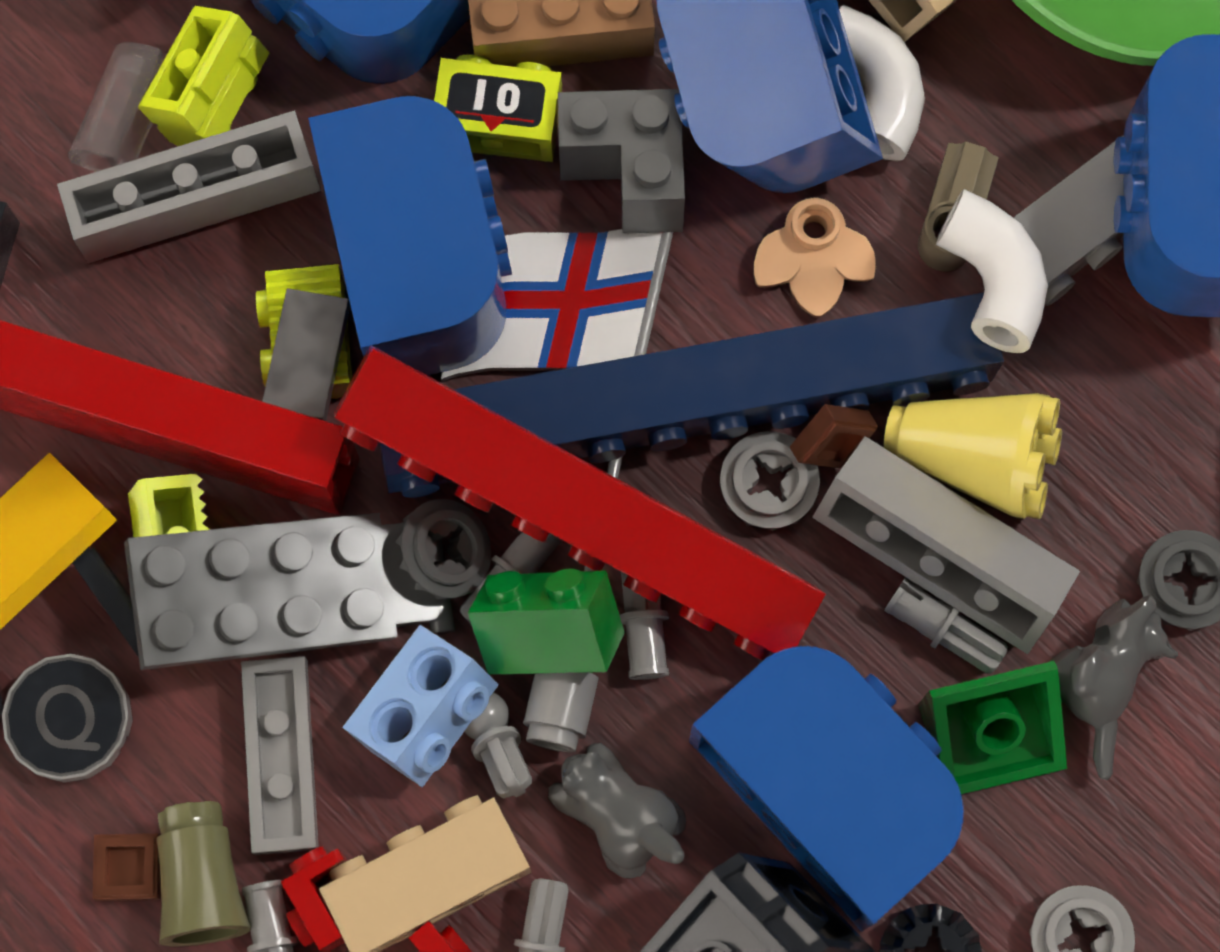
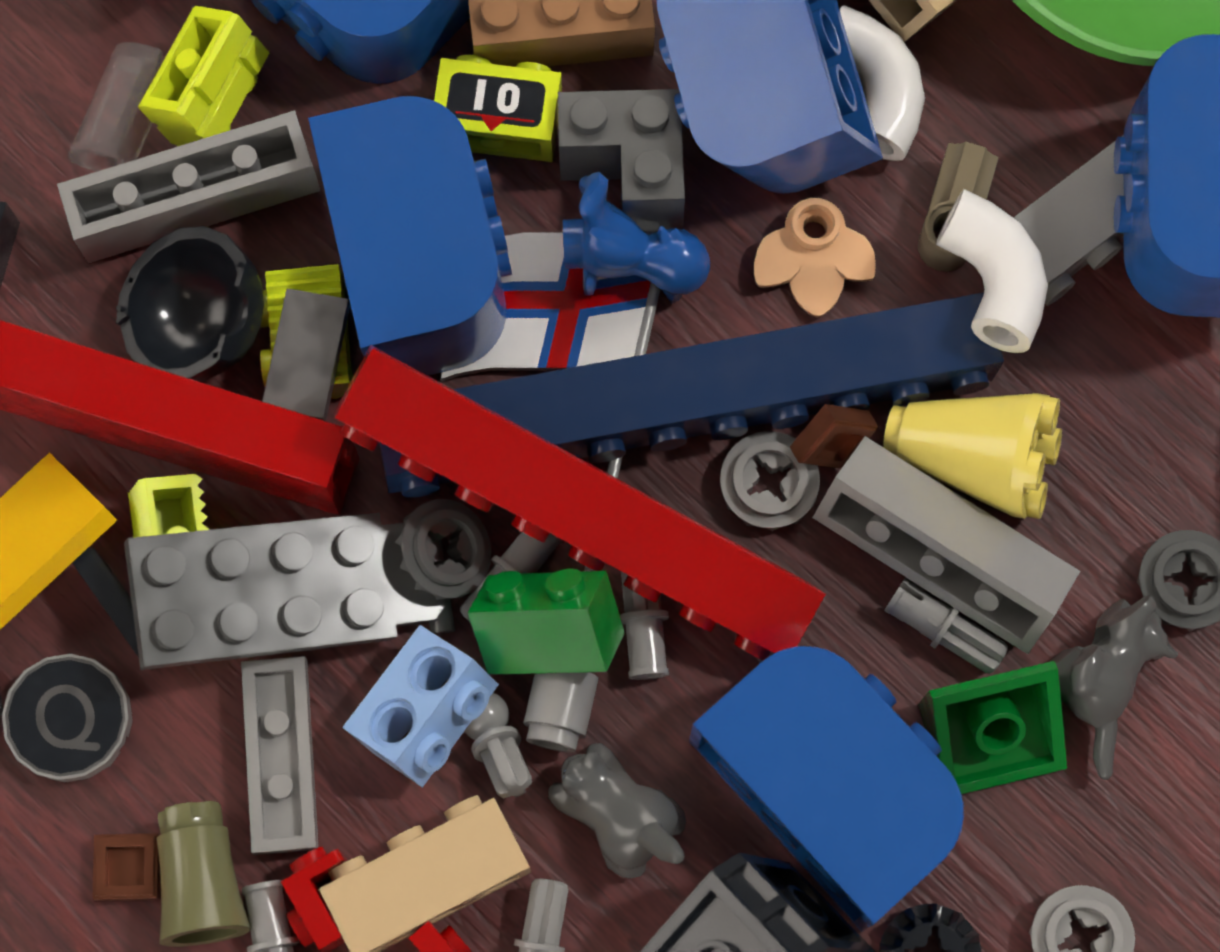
none -> black cylinder [116,226,264,382]
none -> blue animal [563,172,710,304]

